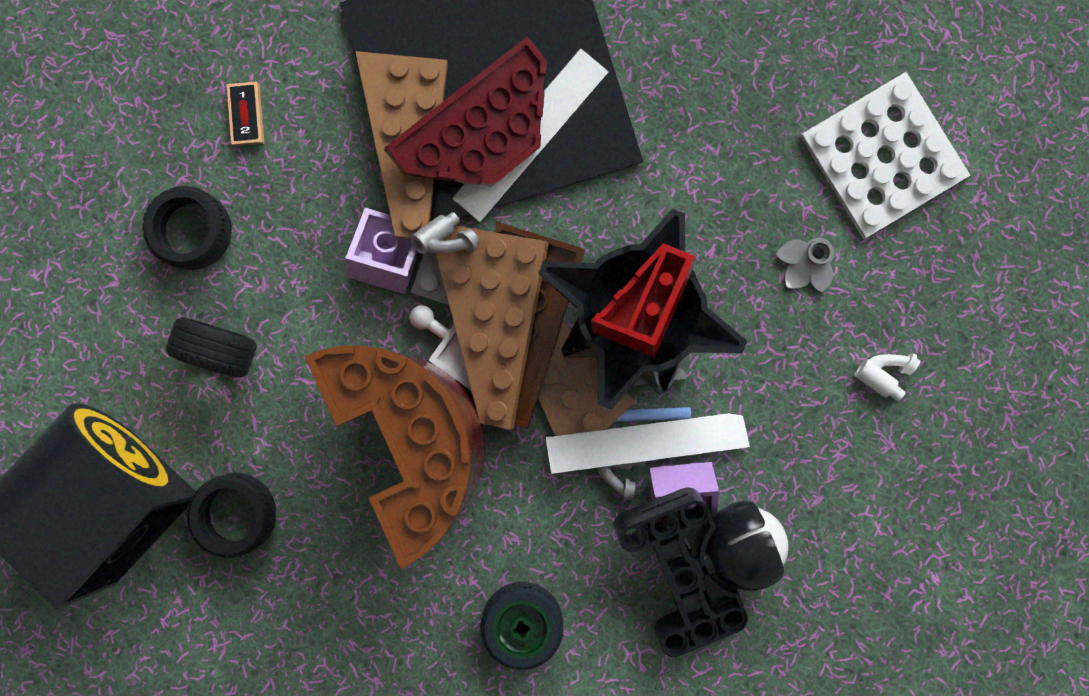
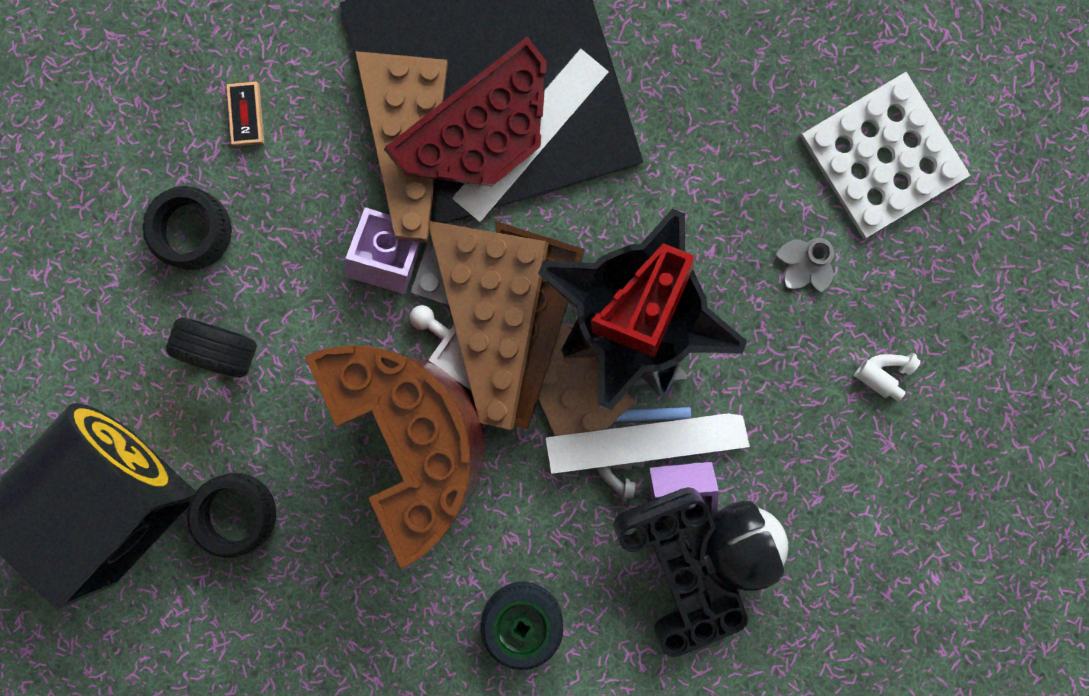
light grey plant [410,212,480,254] -> none

